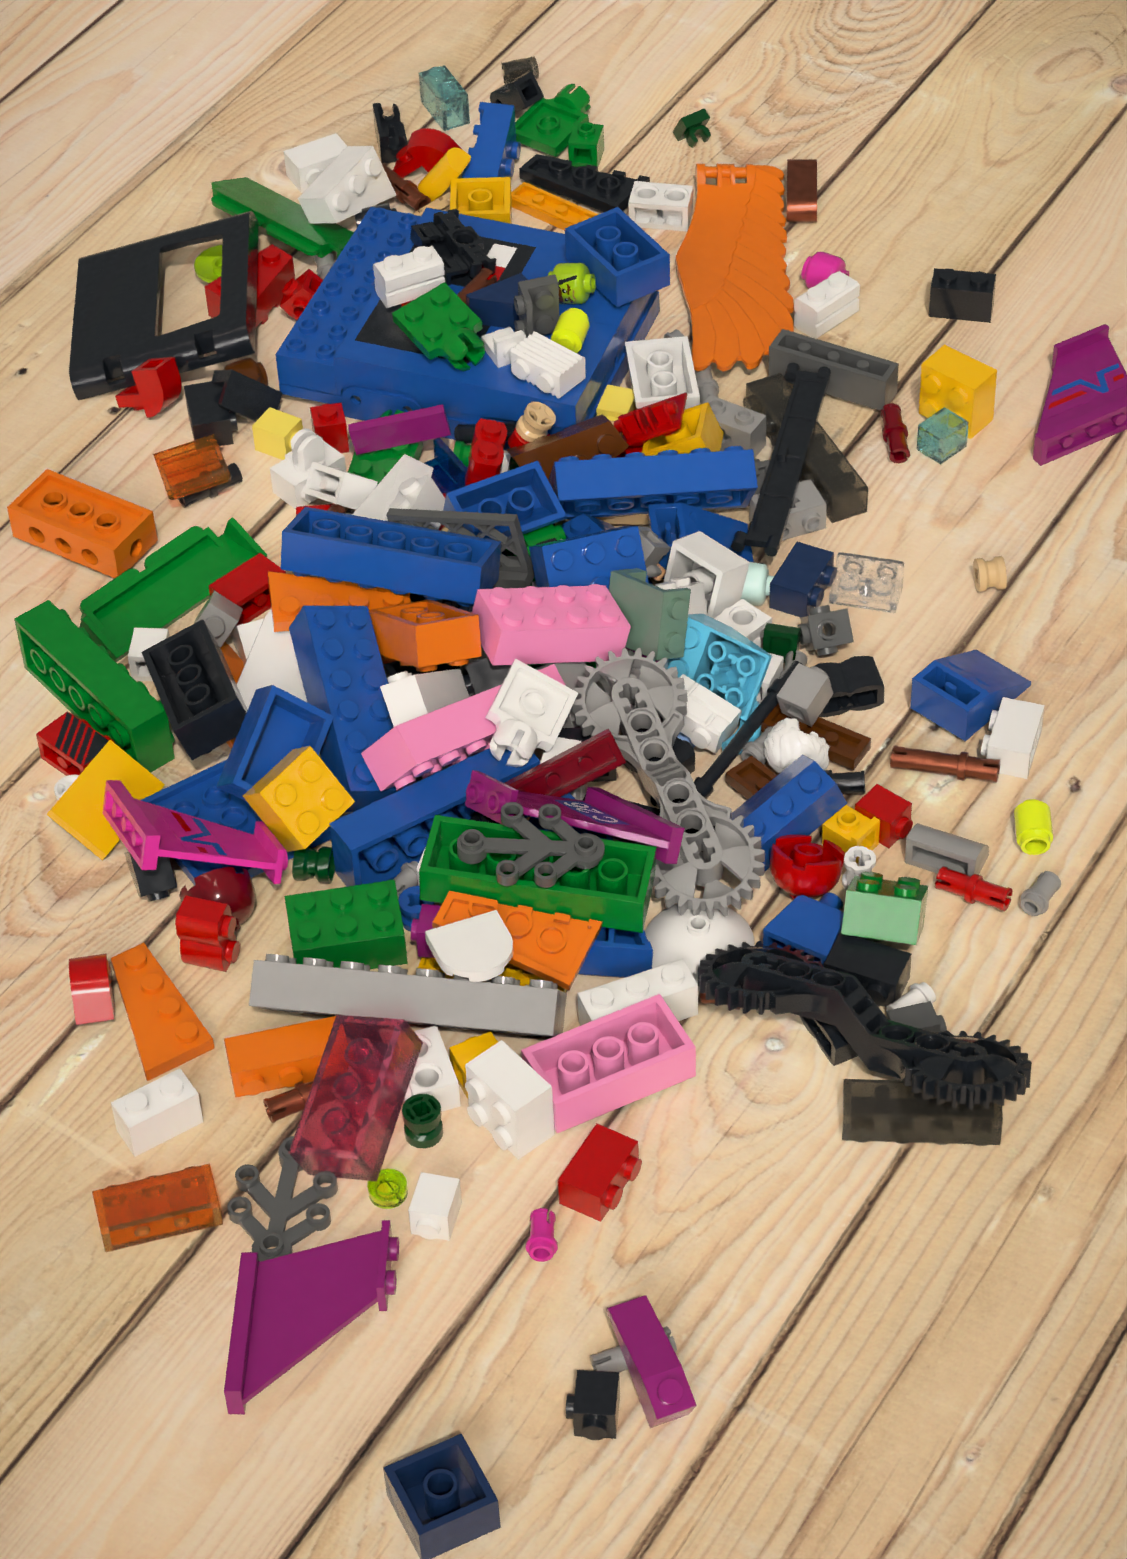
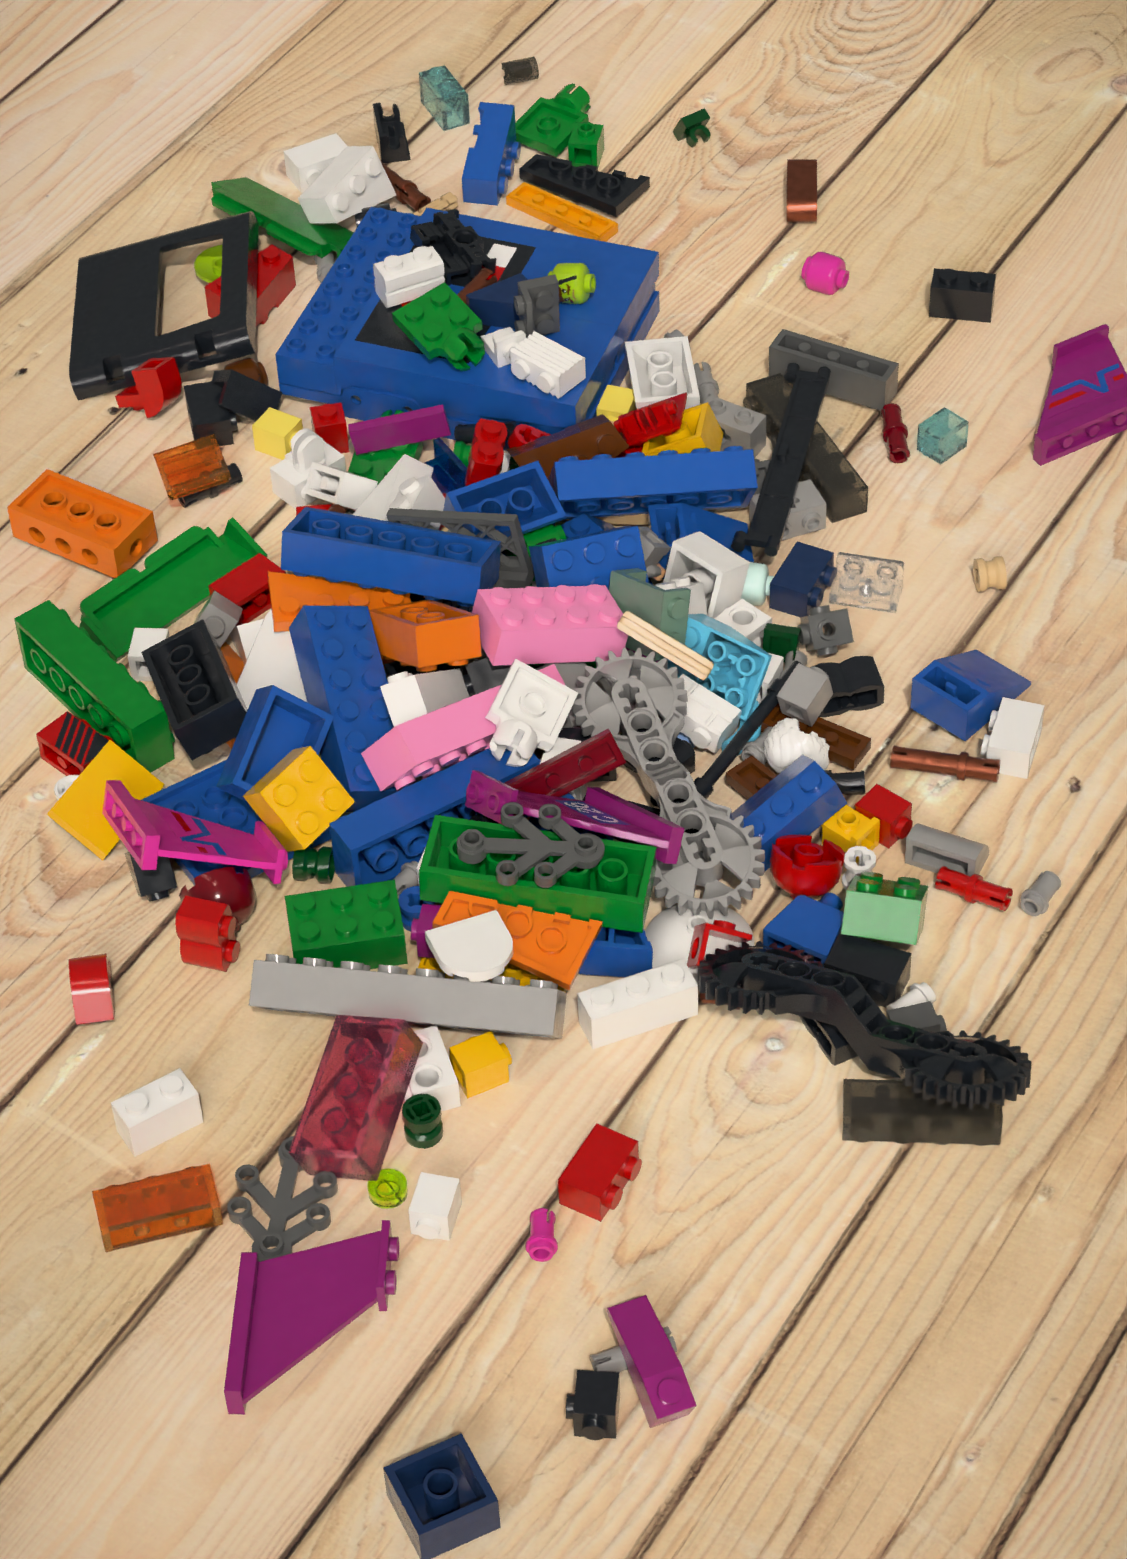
orange wing [111,942,215,1081] -> none
orange brick [224,1016,349,1098] -> none
copper pin [263,1072,345,1123] -> none
red brick [280,269,323,320] -> none
red brick [393,128,463,178] -> none
yellow brick [418,148,471,202] -> none
yellow brick [450,177,512,224] -> none
white brick [465,1040,555,1160] -> none
black leg [490,71,544,111] -> none
tan wheel [516,402,556,442] -> none
bright pink brick [521,994,696,1133] -> none
neon yellow brick [551,308,590,353] -> none
blue brick [565,207,670,307] -> none
white brick [628,181,693,232] -> none
orange animal [675,164,794,372] -> none
white brick [794,271,860,339] -> none
yellow brick [919,344,997,439] -> none
neon yellow brick [1014,799,1053,855] -> none
none -> tan axle [617,611,714,680]
none -> red bracket [687,920,753,969]

